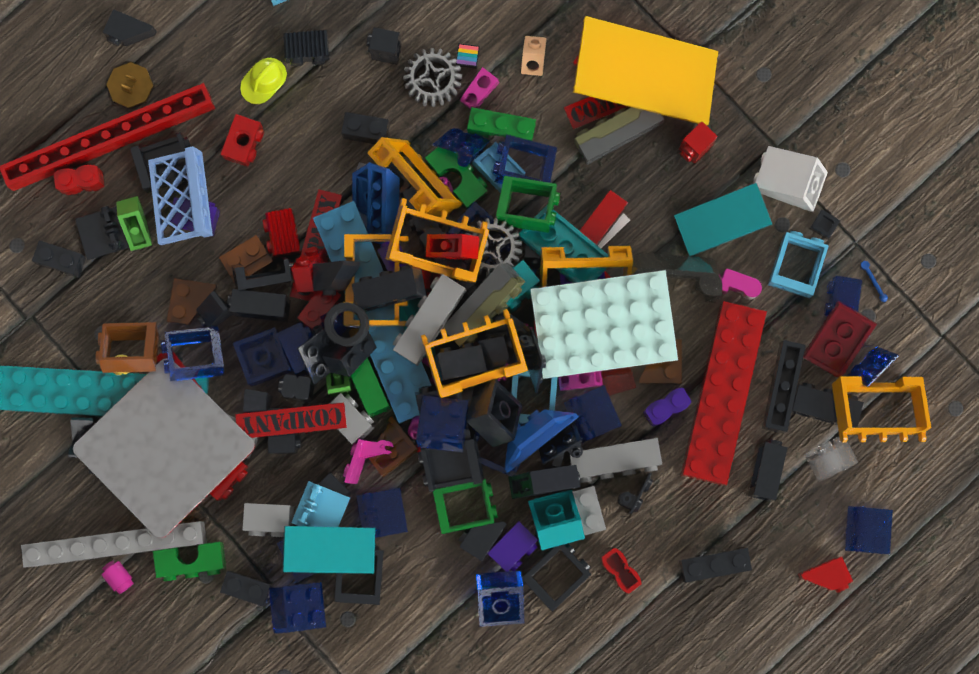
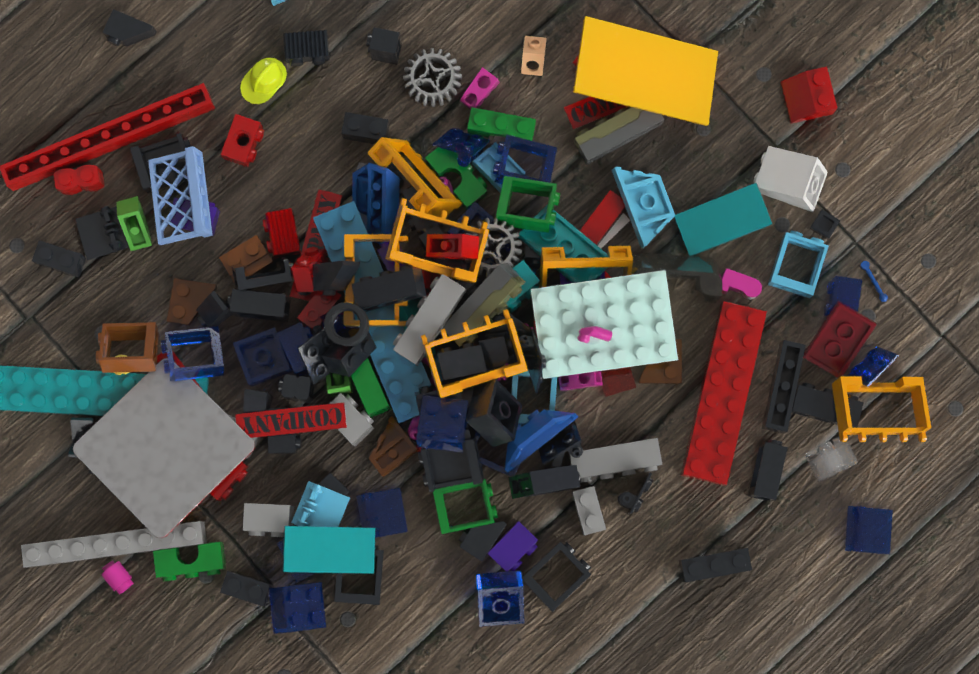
pearl gold piece [106,62,153,108] -> none
dark pink plate [343,439,394,484] -> none
tile [455,43,480,69] -> none
teal brick [528,490,585,550] -> none
clear blue hinge [564,385,622,443] -> none
red brick [600,548,642,594] -> none
dark purple brick [643,388,692,426] -> none
red brick [679,121,718,164] -> none
red slope [798,556,853,593] -> none
none -> dark pink arm [577,326,612,343]
none -> medium azure wing [612,167,675,248]
none -> red slope [780,66,837,124]

